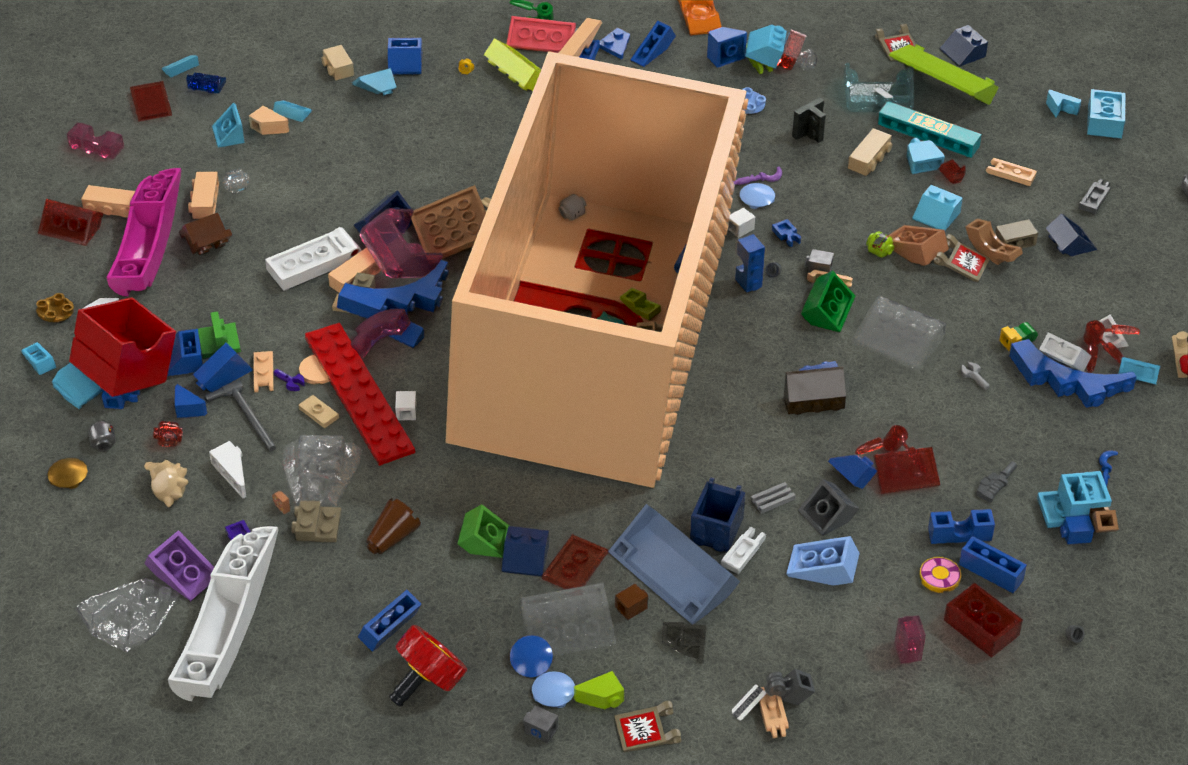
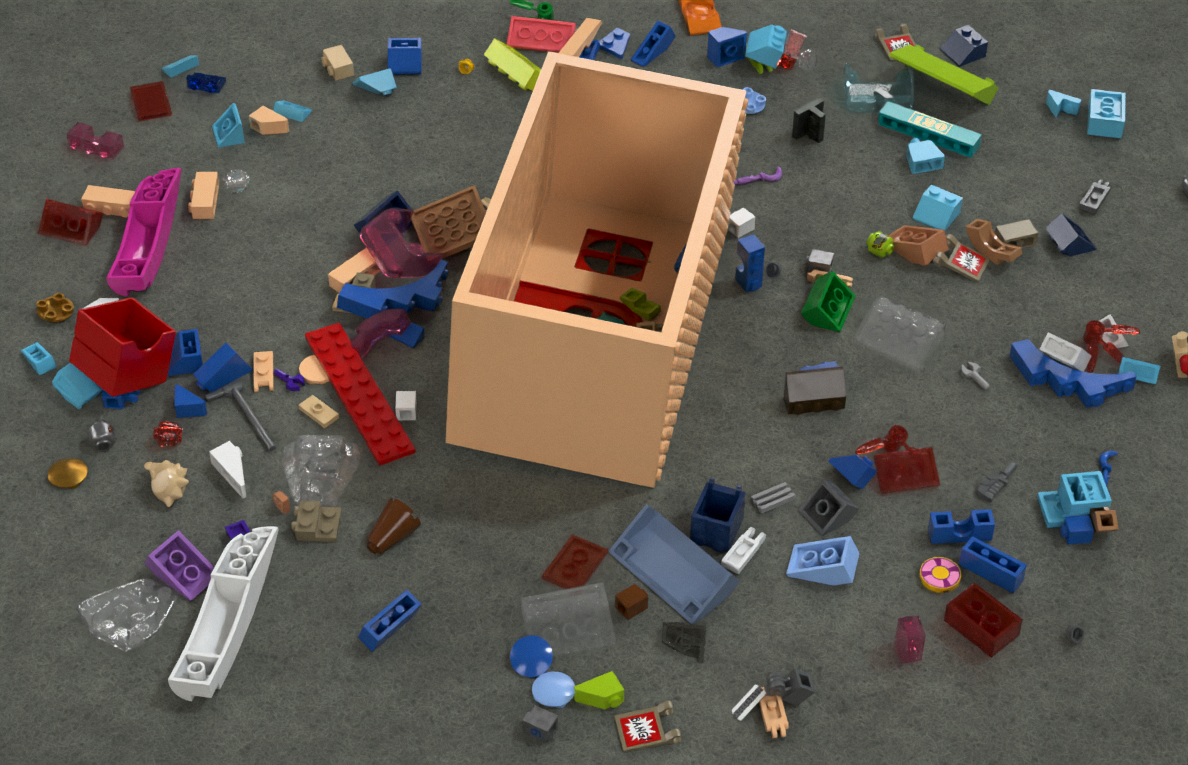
reddish brown bracket [179,212,232,255] -> none
bright green bracket [198,312,241,359] -> none
white hinge [265,227,362,291] -> none
red wheel [389,625,467,707] -> none
bright green slope [458,504,509,558] -> none
dark blue slope [502,526,549,577] -> none
light grey head [559,194,586,221] -> none
light blue dish [740,183,775,209] -> none
blue plate [772,219,801,247] -> none
tan brick [848,128,892,176] -> none
clear red plate [938,159,966,184] -> none
light nougat hinge [986,158,1037,186] -> none
leg [999,322,1038,351] -> none

